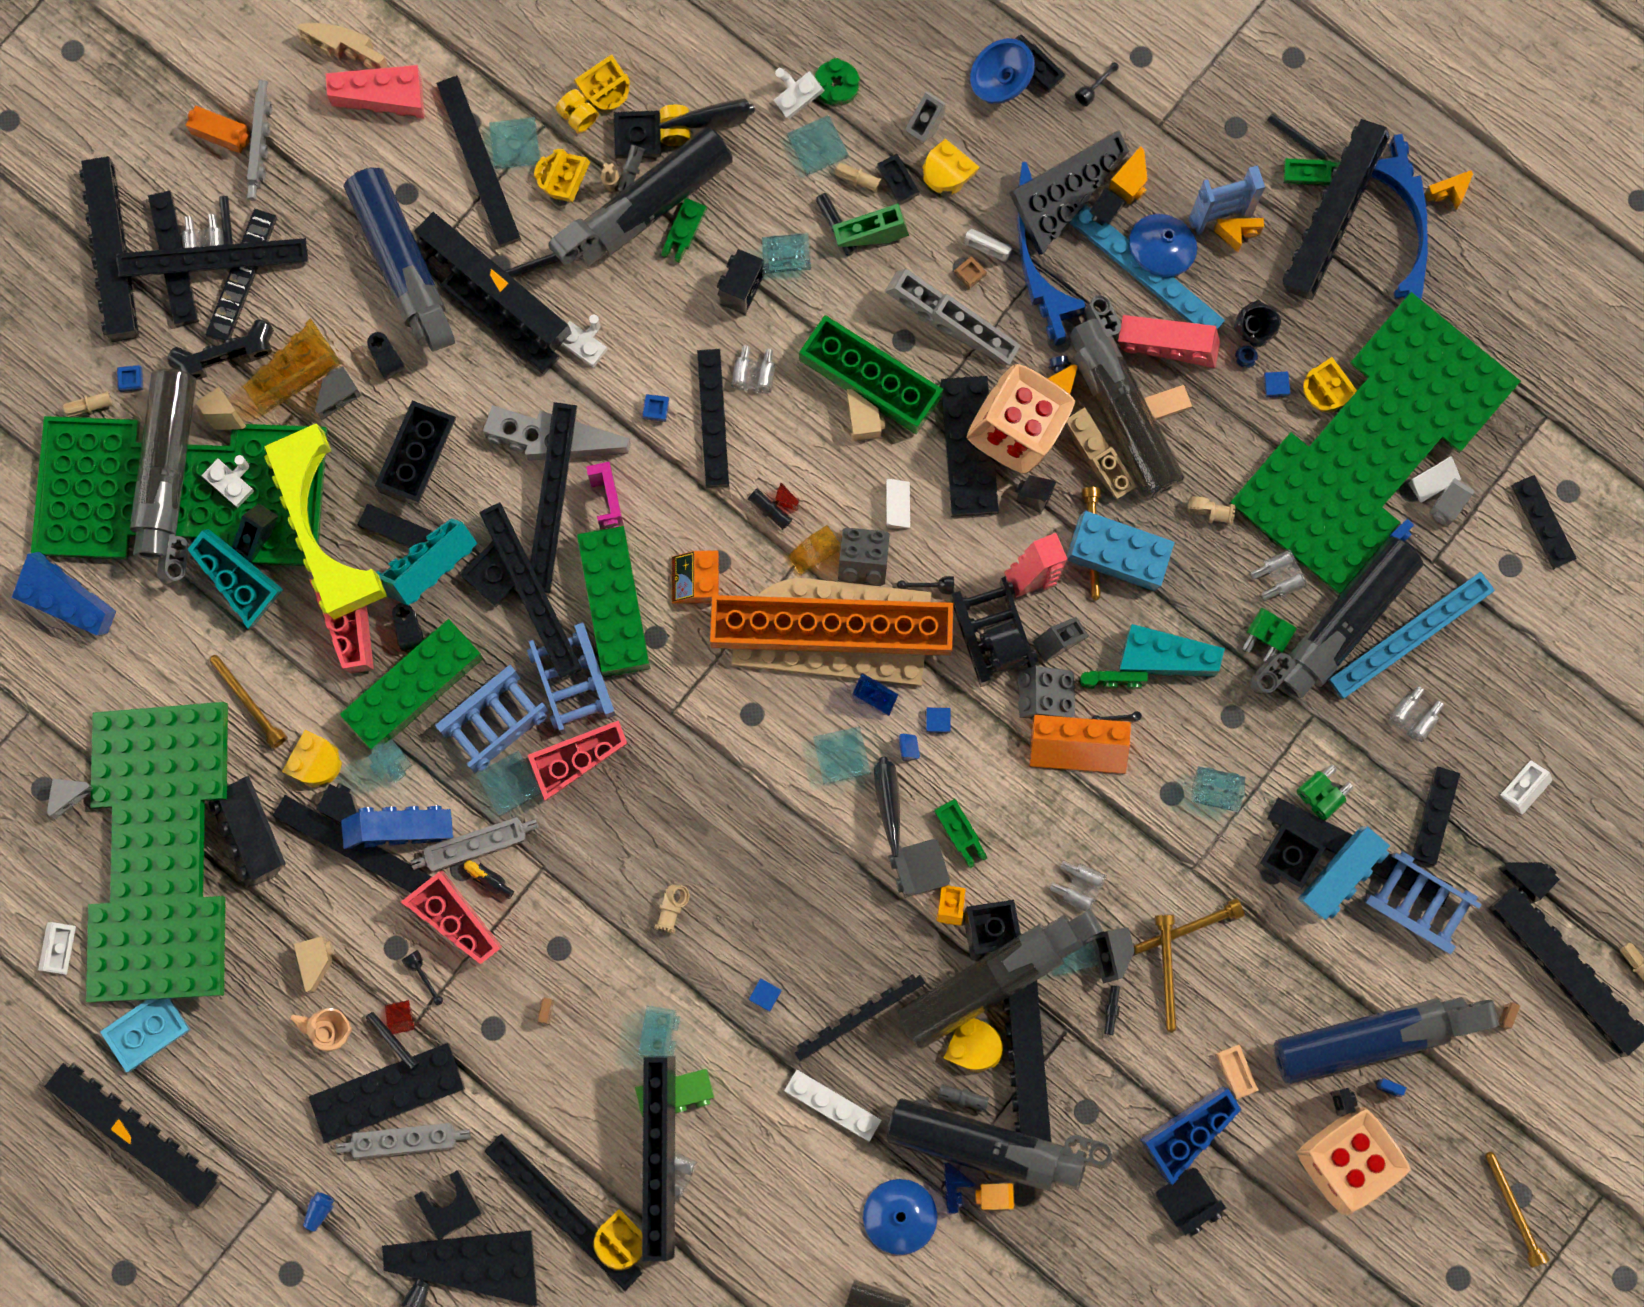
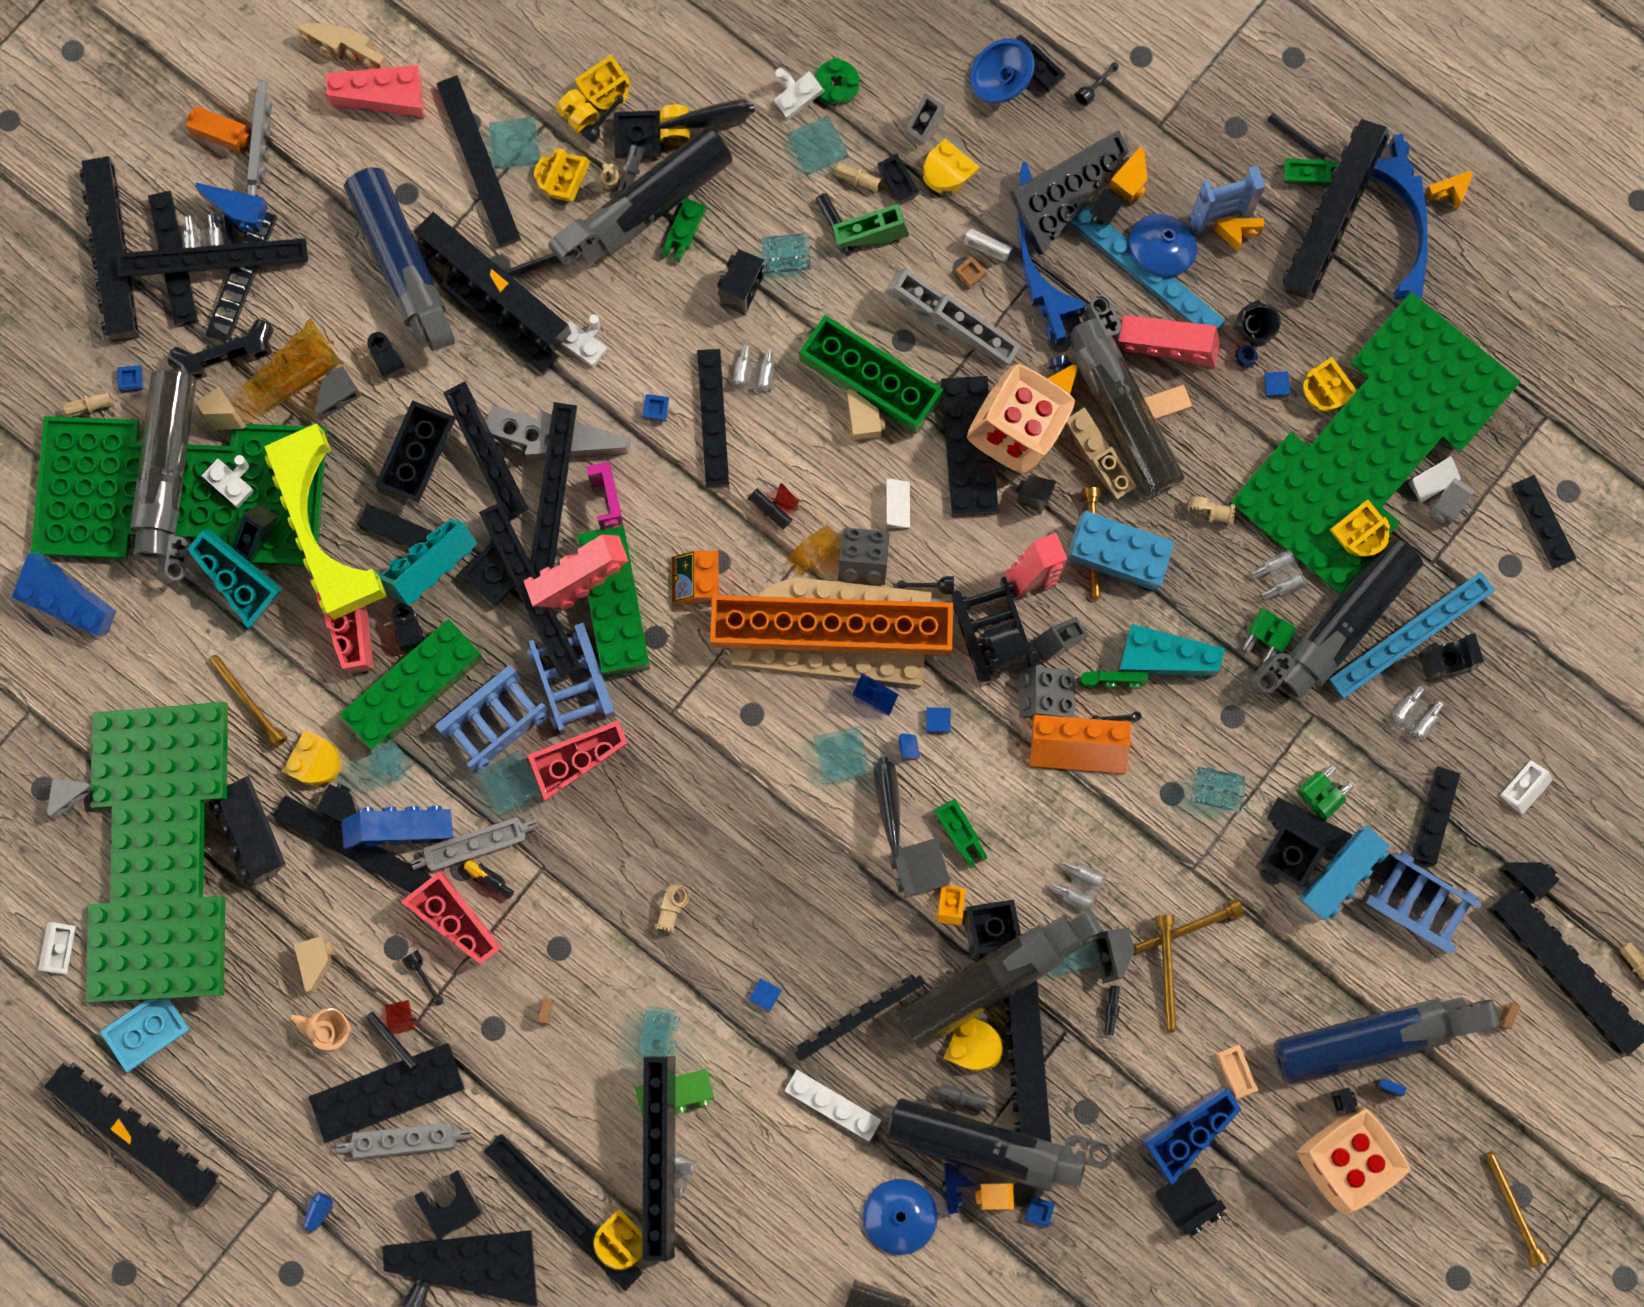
blue plate [1386,519,1414,542] -> none
none -> blue slope [195,182,268,232]
none -> black plate [443,381,529,519]
none -> coral wedge [524,535,628,610]
none -> black hinge [580,95,624,144]
none -> blue tile [1024,1196,1055,1227]
none -> yellow slope [1330,500,1390,557]
none -> black piece [1419,633,1484,682]

